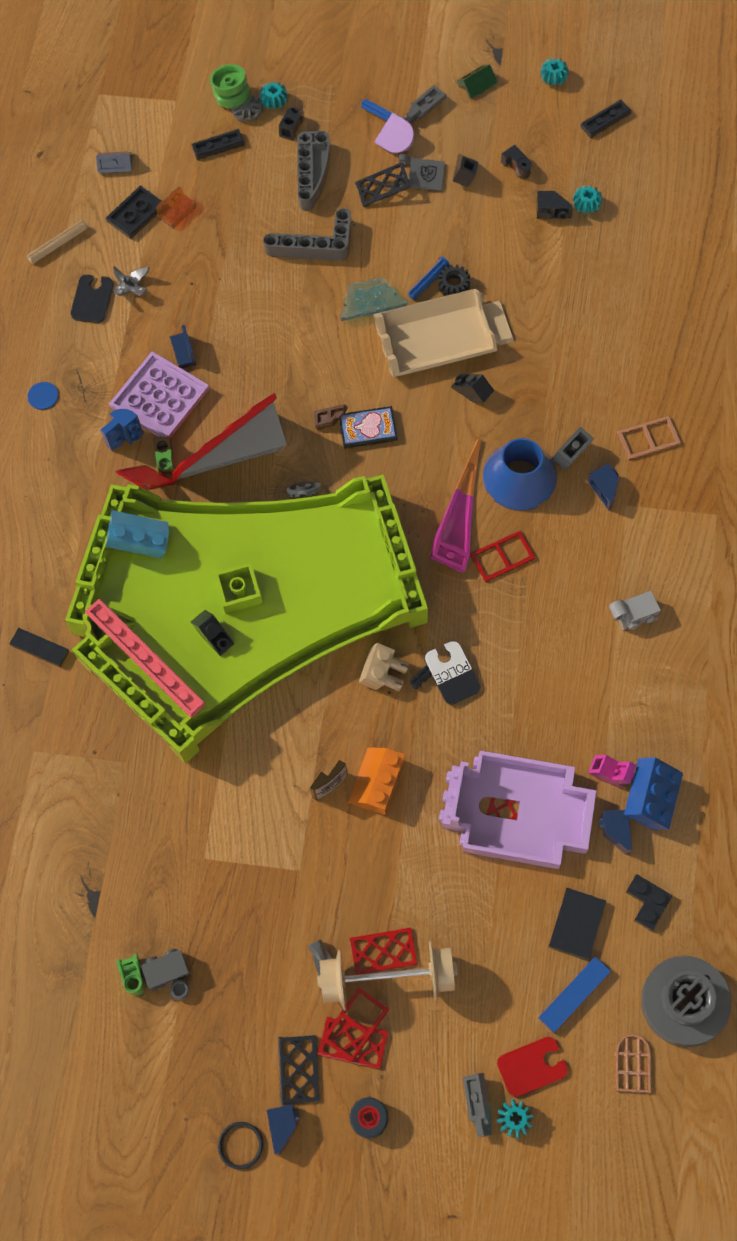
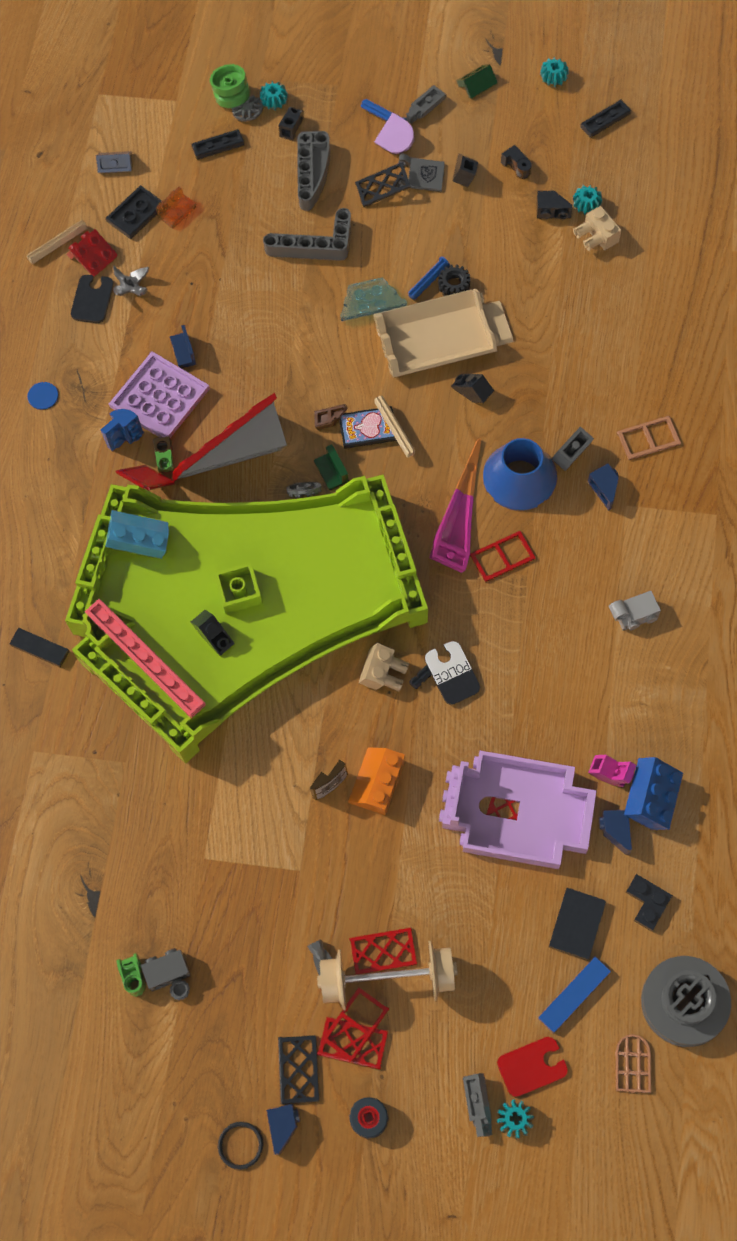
none -> red bracket [66,229,117,277]
none -> dark green panel [314,444,349,490]
none -> tan axle [375,396,415,457]
none -> tan brick [573,206,621,251]

